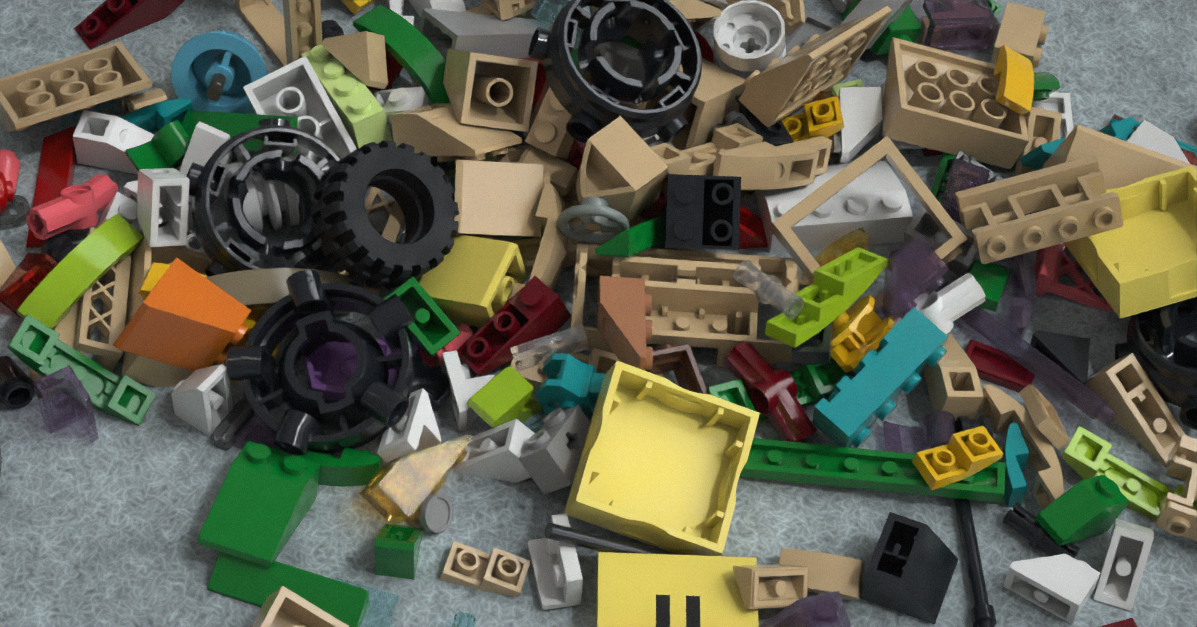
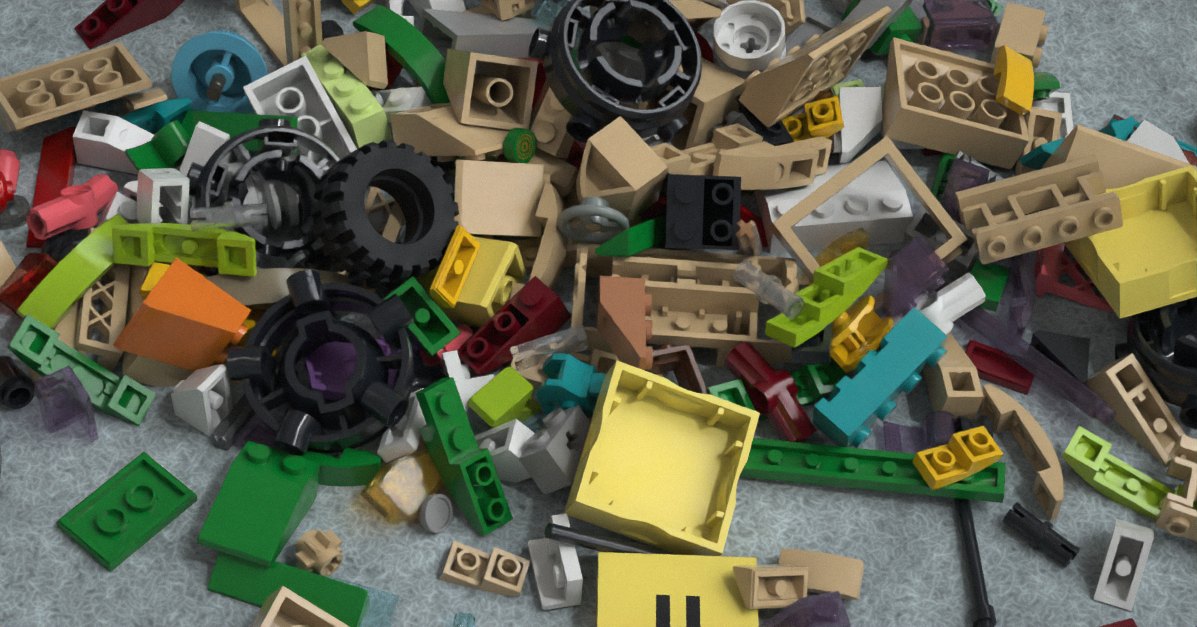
green slope [374,523,424,580] -> none
black slope [860,512,958,624] -> none
teal slope [1000,423,1029,508] -> none
white slope [1003,554,1100,625] -> none
tan tile [1020,384,1069,450] -> none
green slope [1035,474,1129,546] -> none
none -> green tile [56,452,197,572]
none -> lime slope [112,223,257,277]
none -> clear pin [190,202,268,232]
none -> tan gear [295,529,343,577]
none -> green slope [415,377,513,535]
none -> yellow slope [430,225,480,308]
none -> green tile [503,127,536,164]
none -> medium nougat axle [735,219,763,256]

